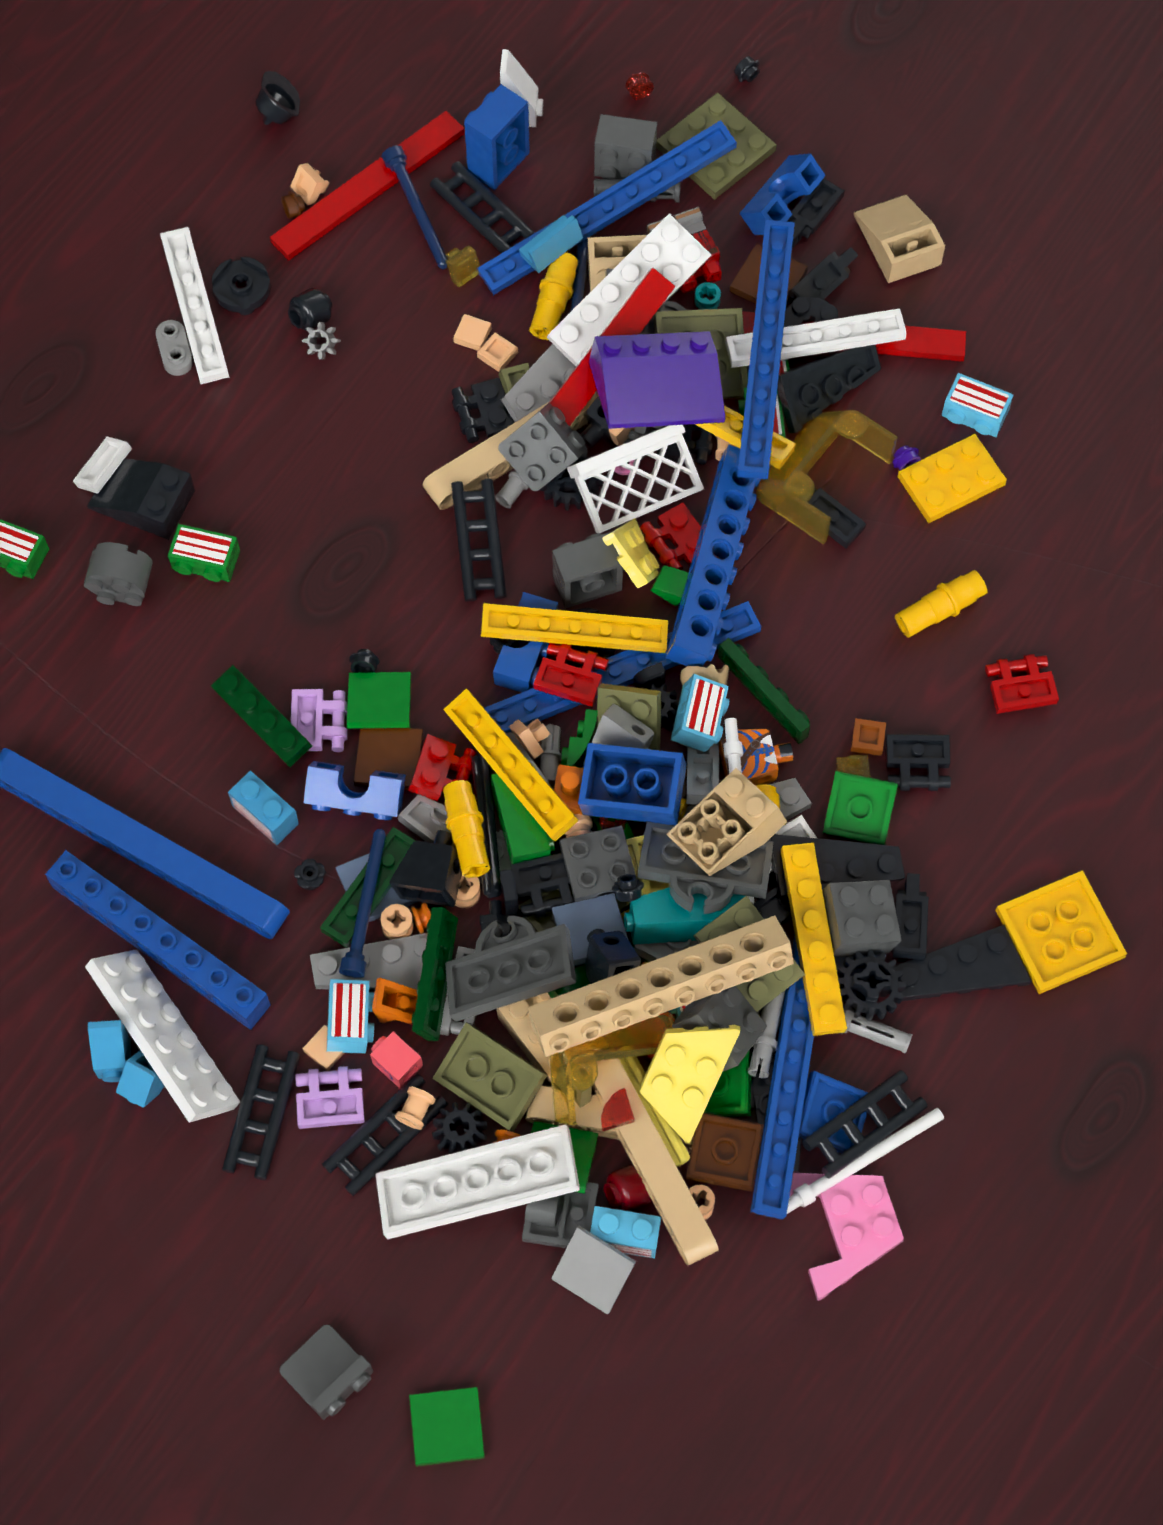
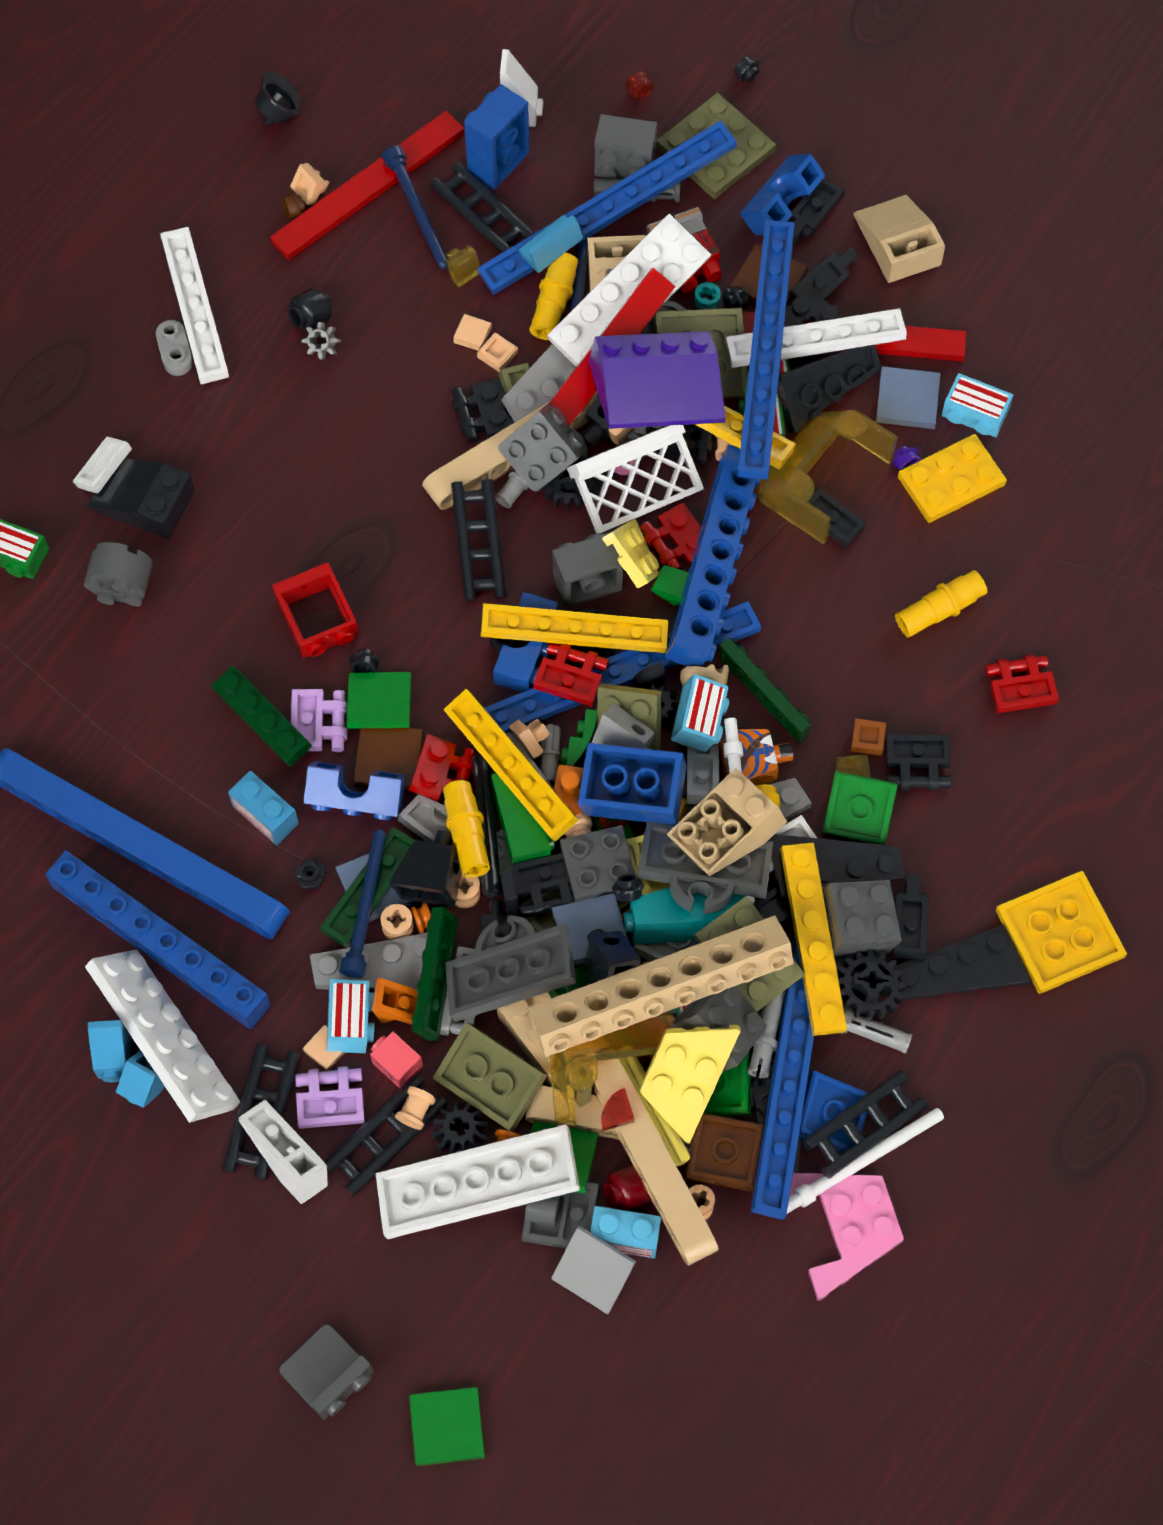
brick [168,524,240,582] -> none
black plate [212,257,271,315] -> none
none -> white slope [239,1100,328,1204]
none -> red window [272,562,359,659]
none -> black plate [722,286,749,310]
none -> sand blue tile [876,366,940,429]

